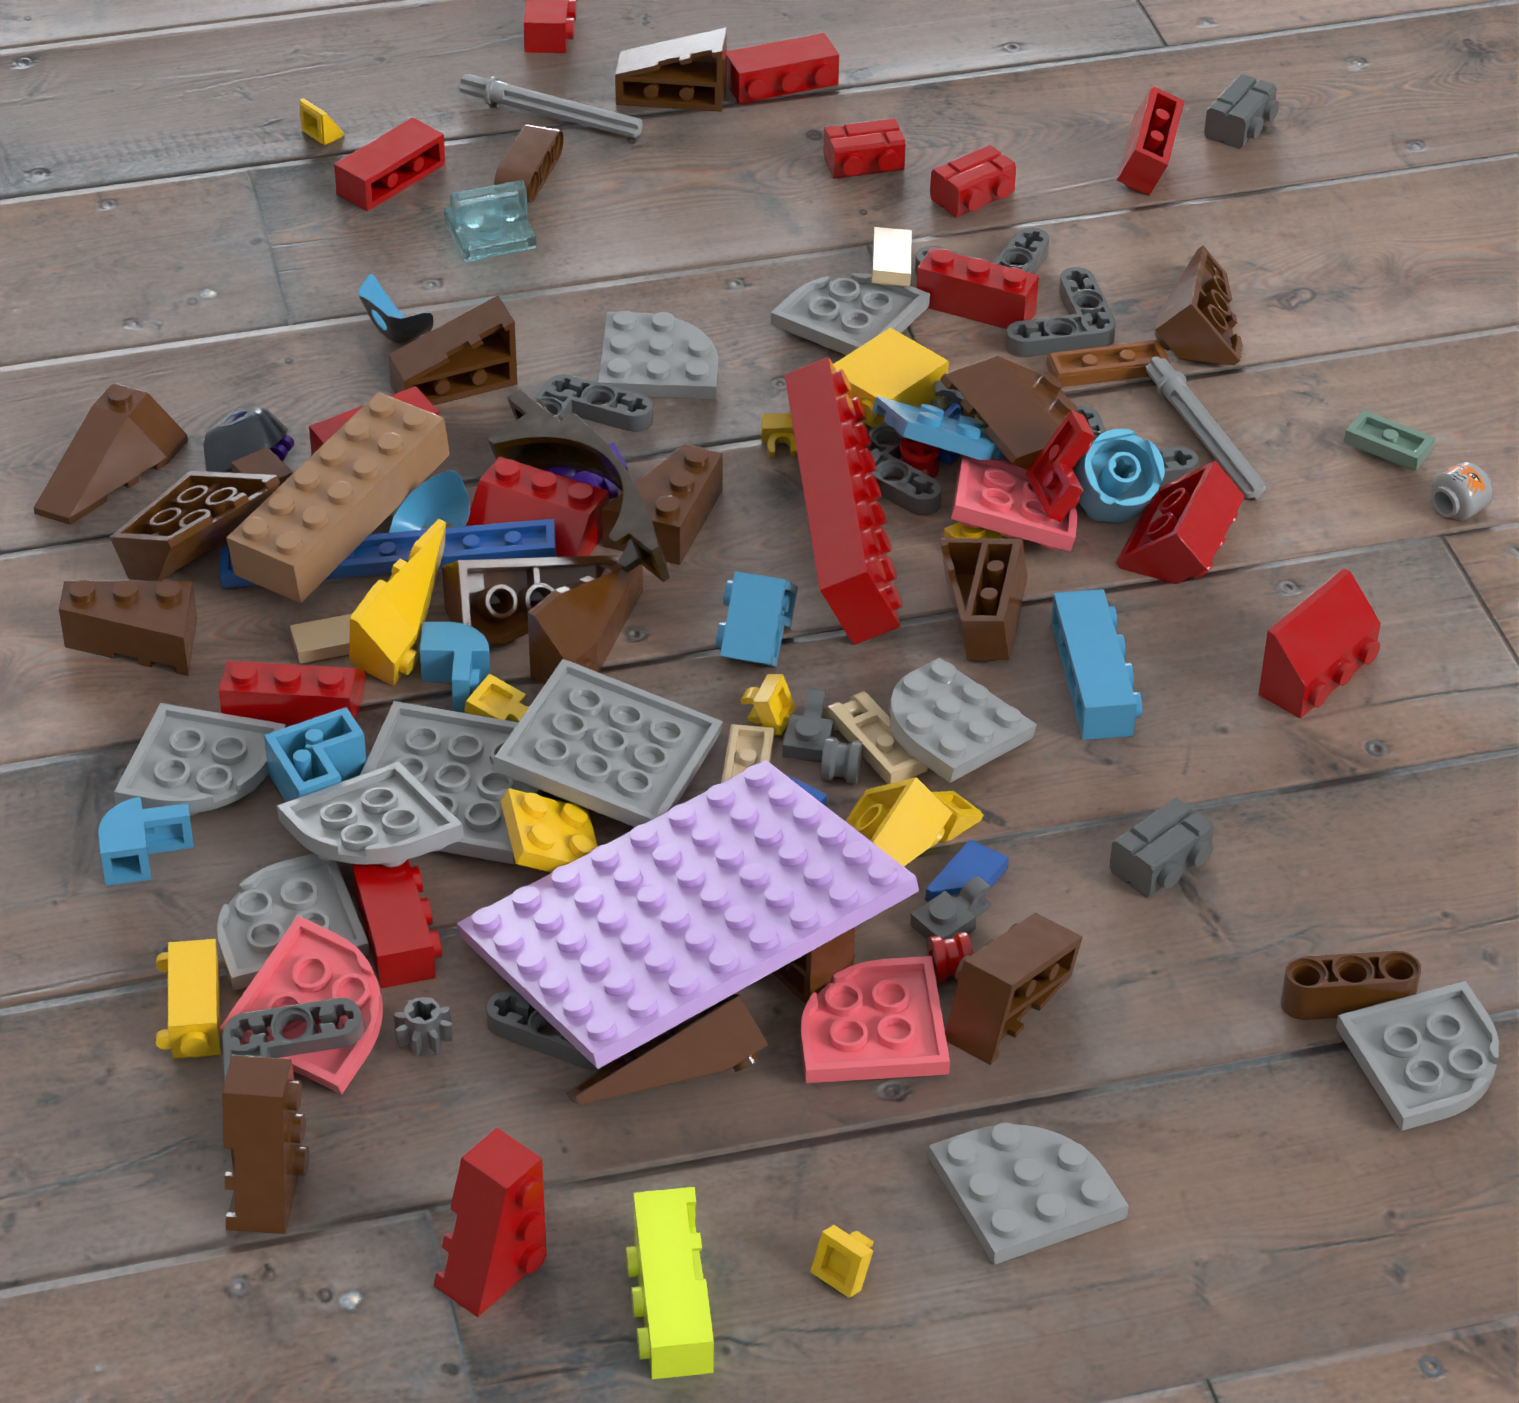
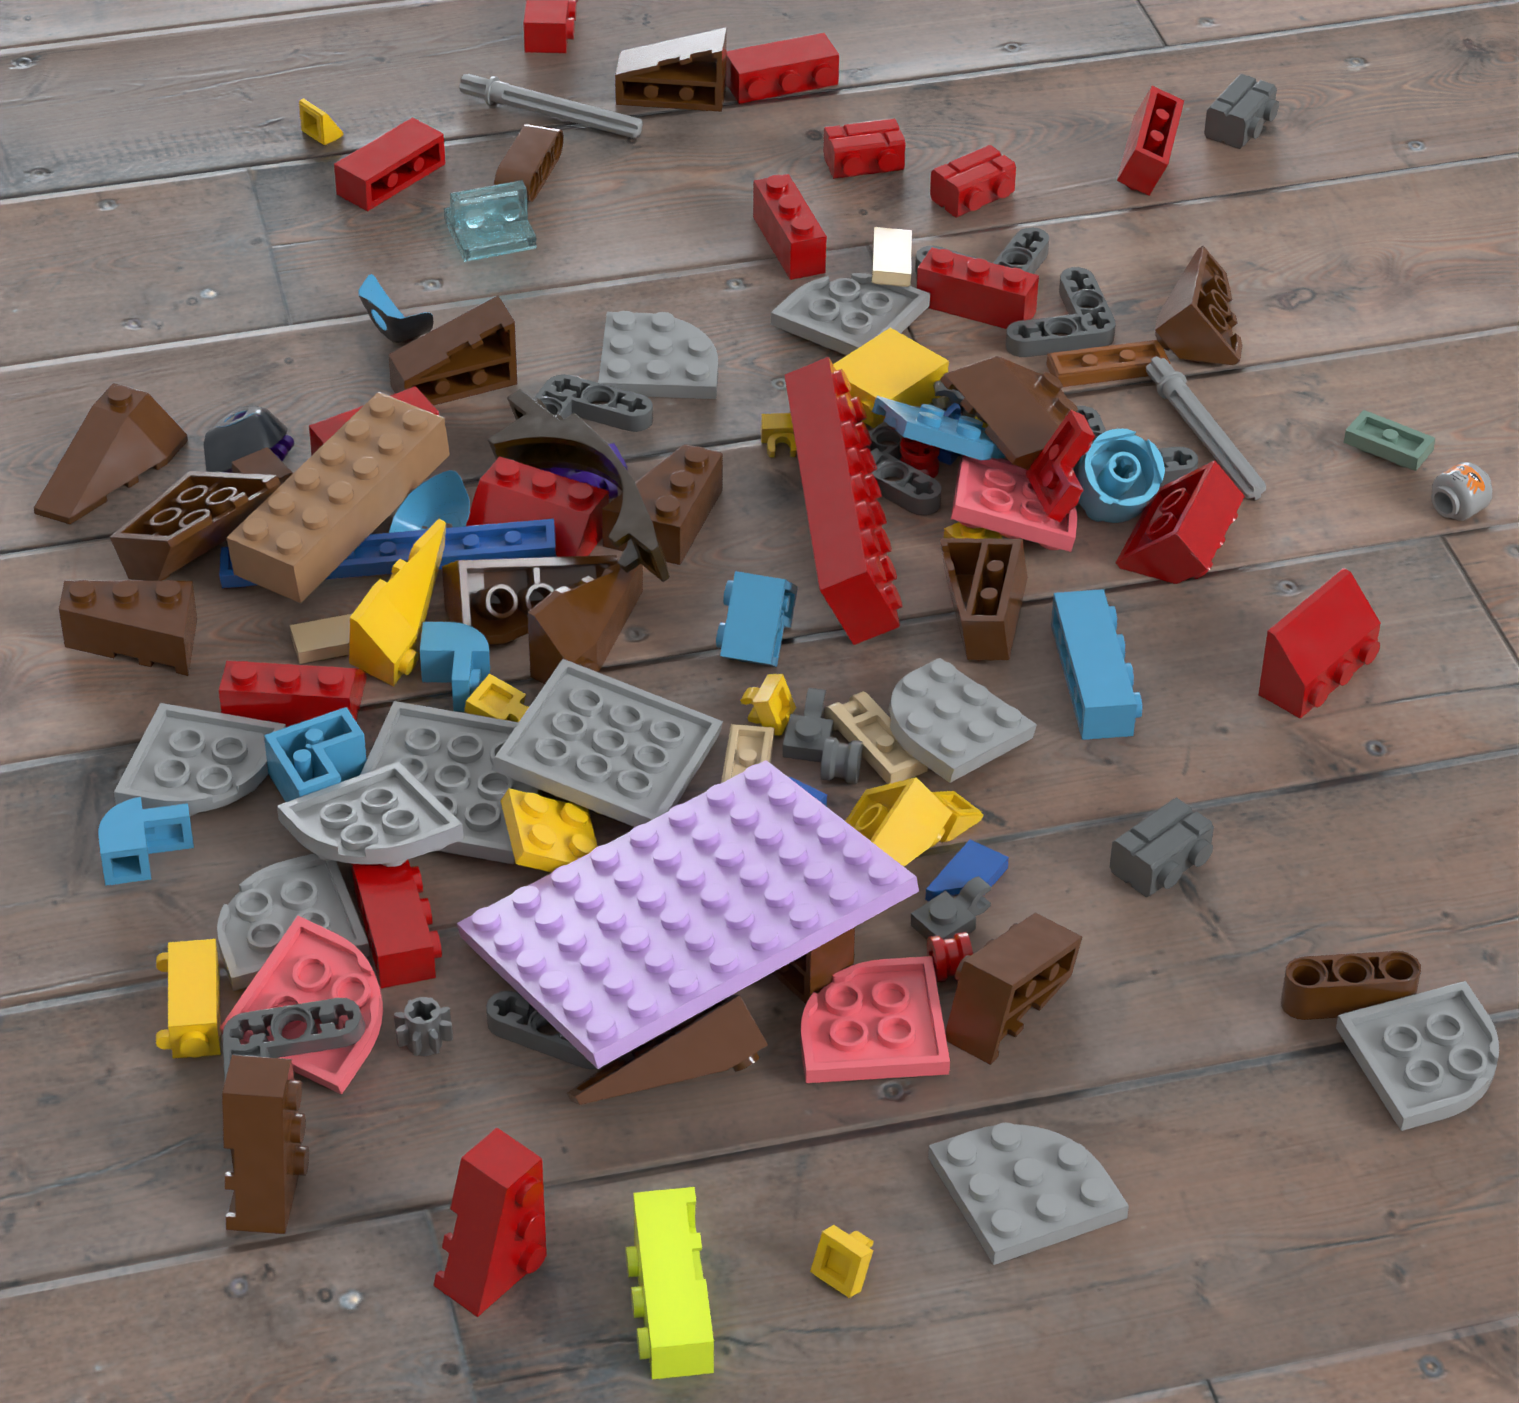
none -> red brick [753,174,827,280]

